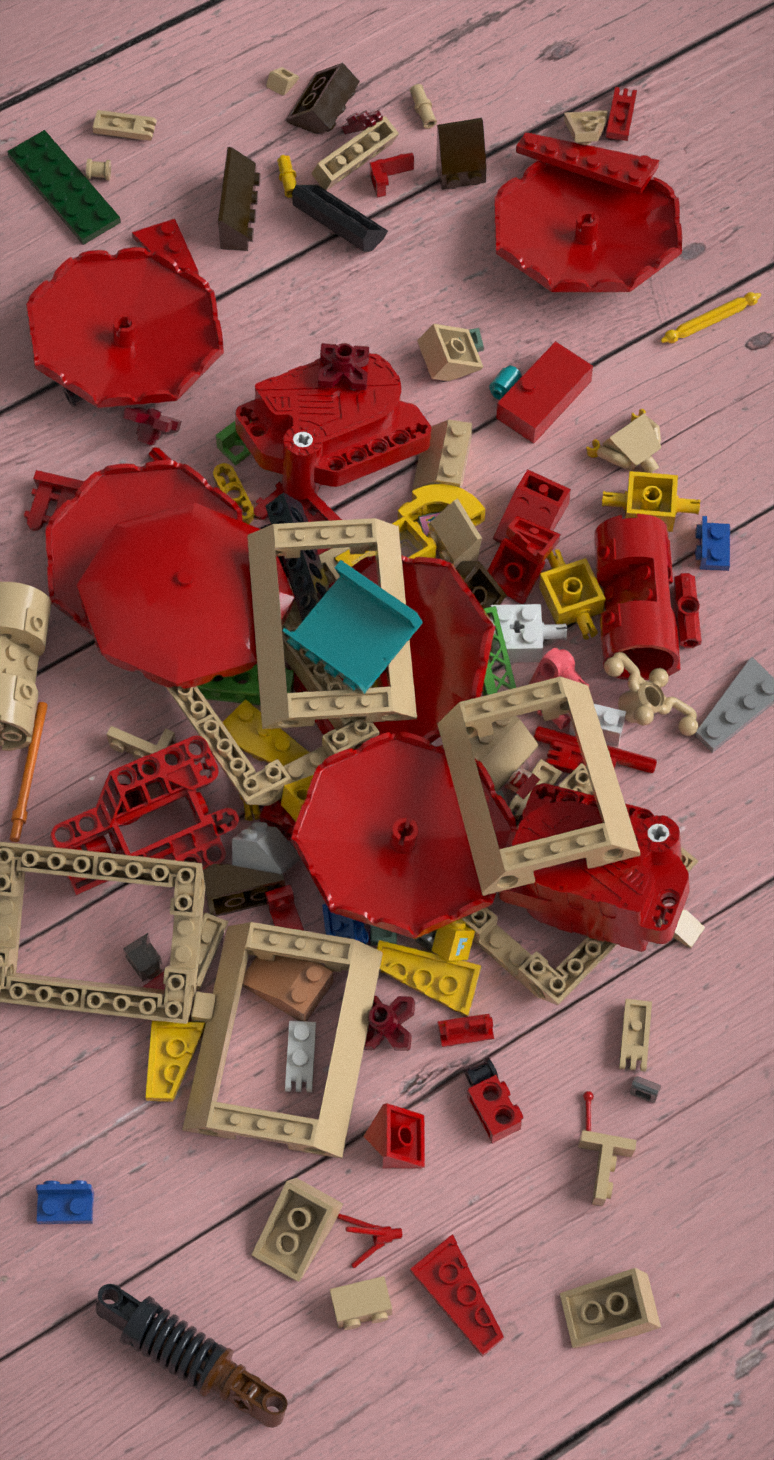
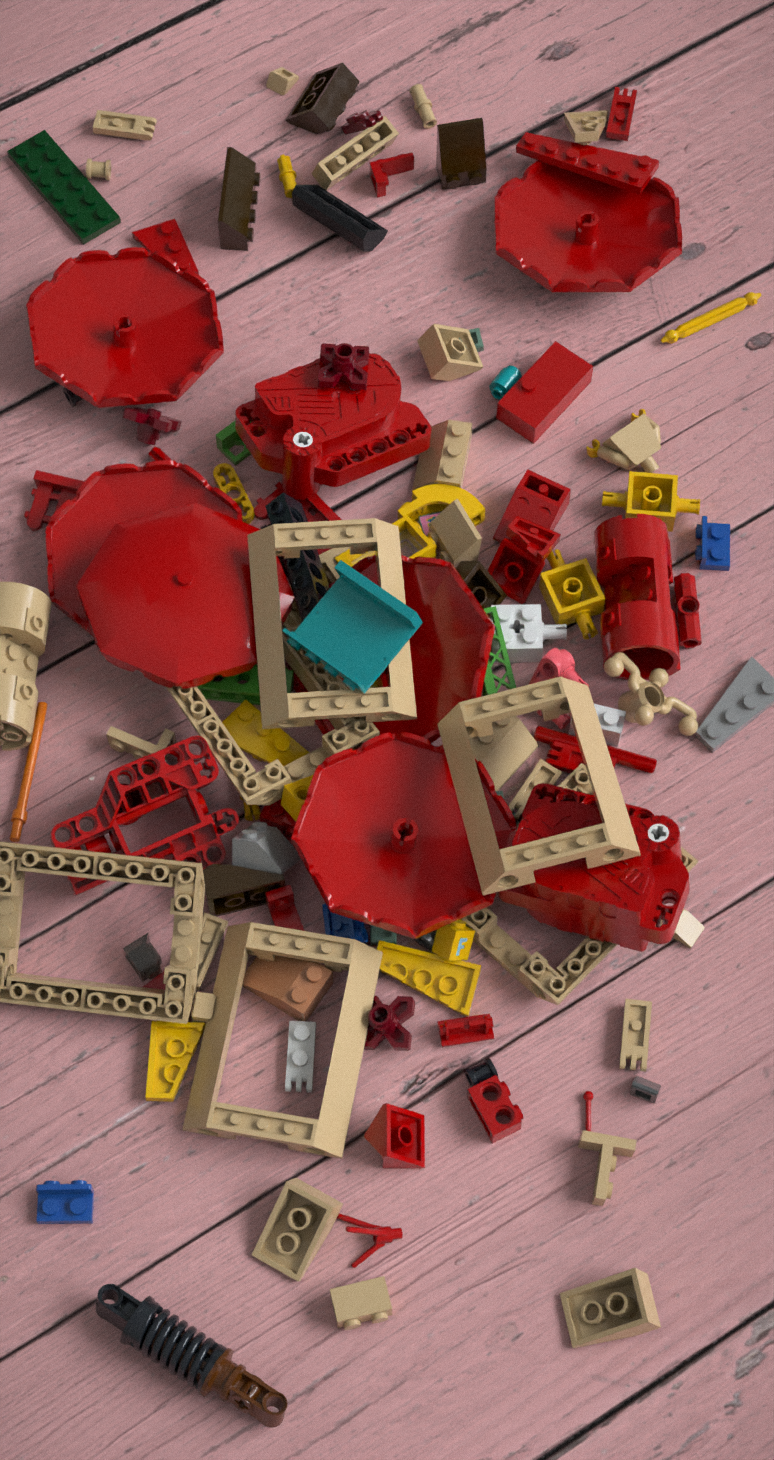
red wing [410,1234,504,1357] -> none
red hinge [504,767,541,799] -> none

